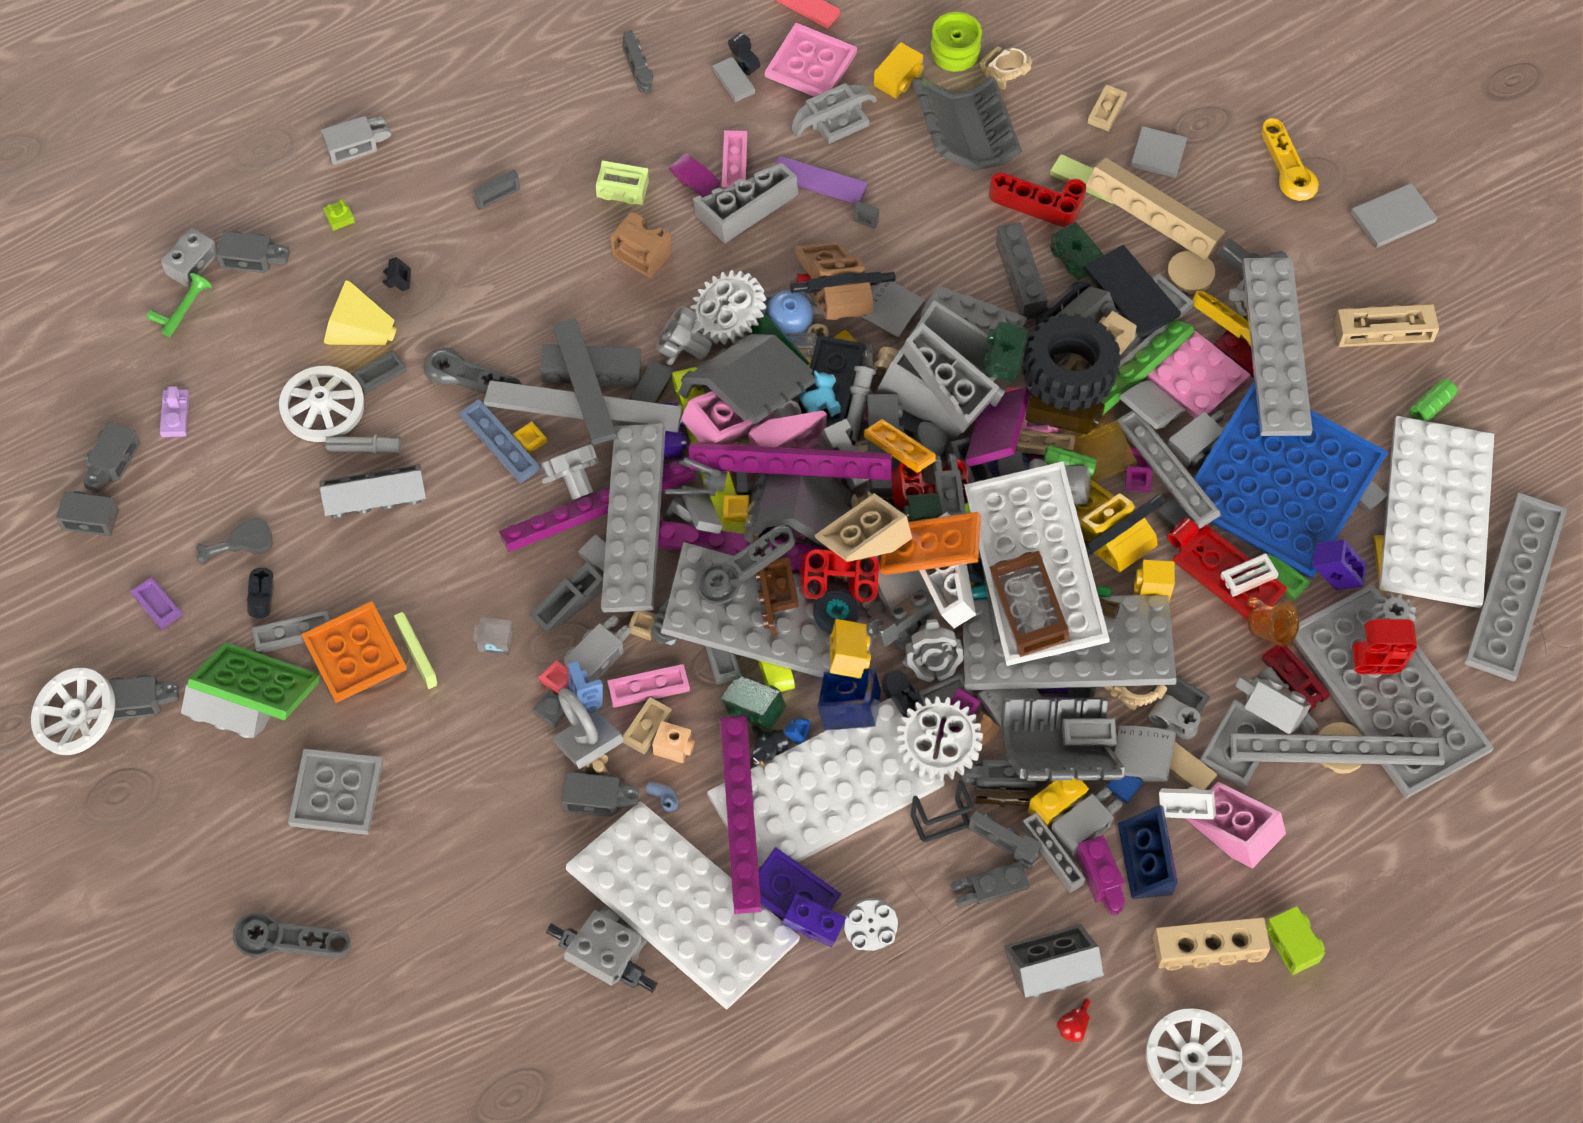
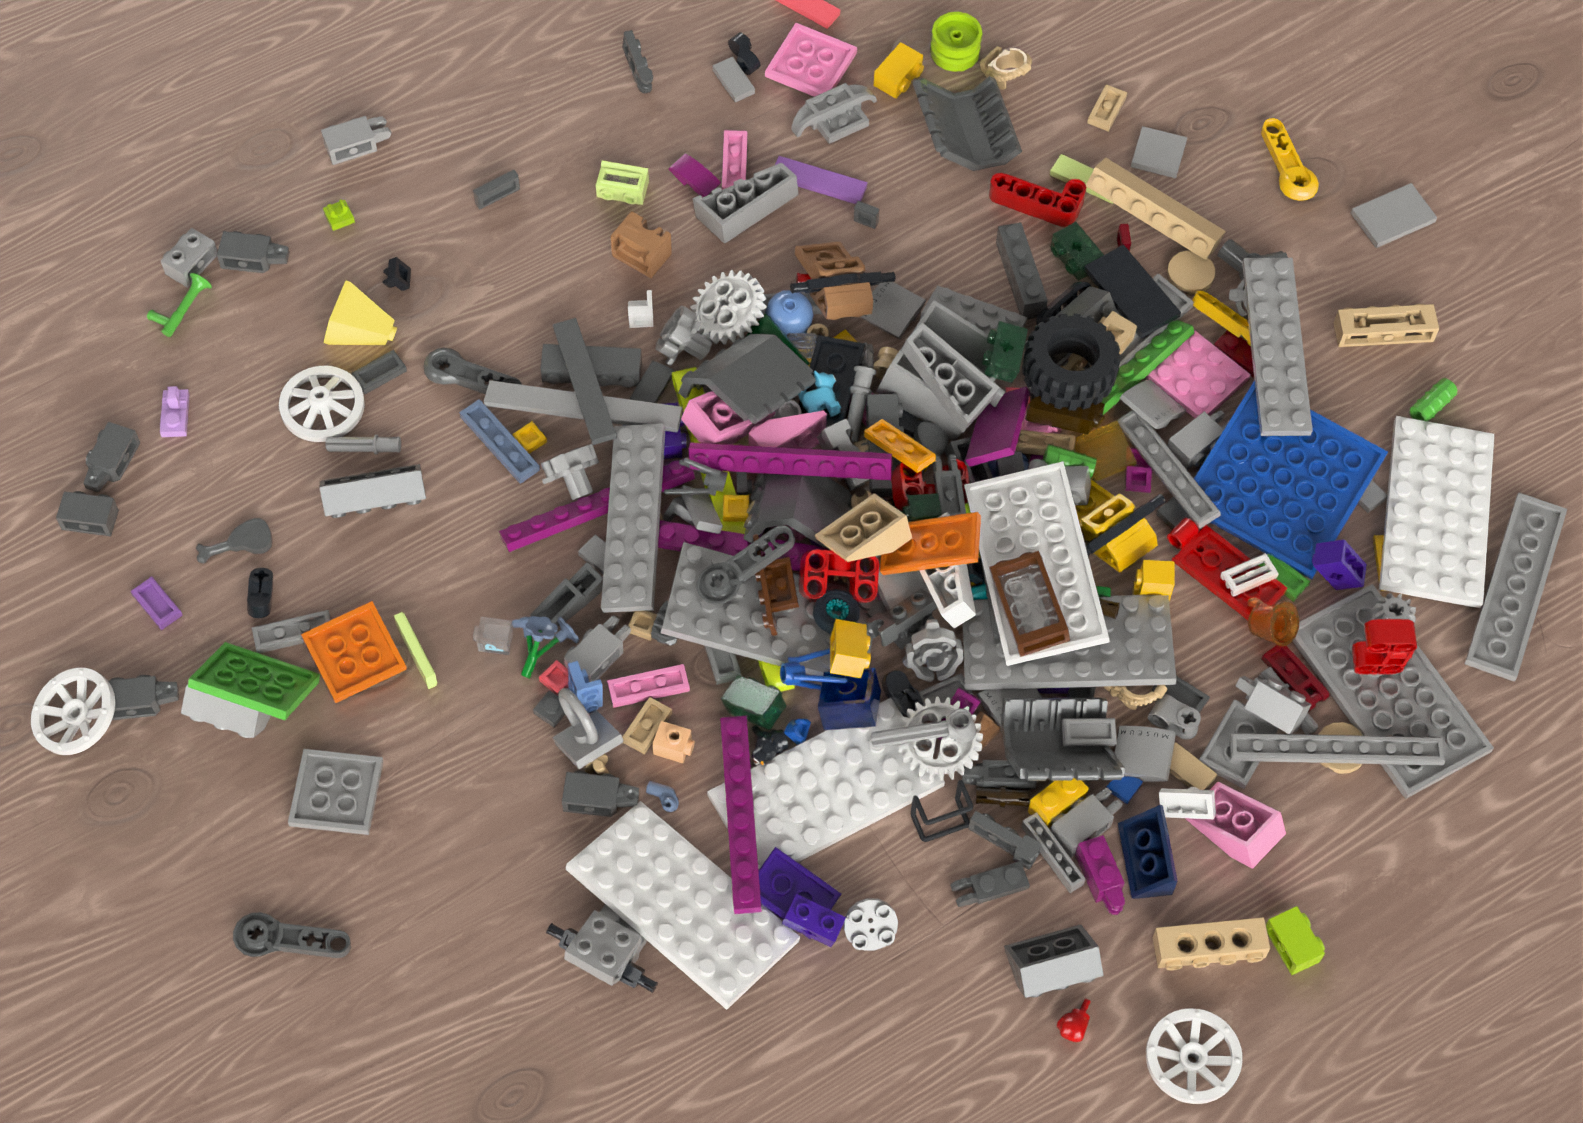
none -> sand blue plant [512,616,579,678]
none -> white panel [628,290,654,328]
none -> blue plant [780,649,847,690]
none -> light grey axle [871,709,977,747]
none -> dark red tile [1116,223,1131,251]

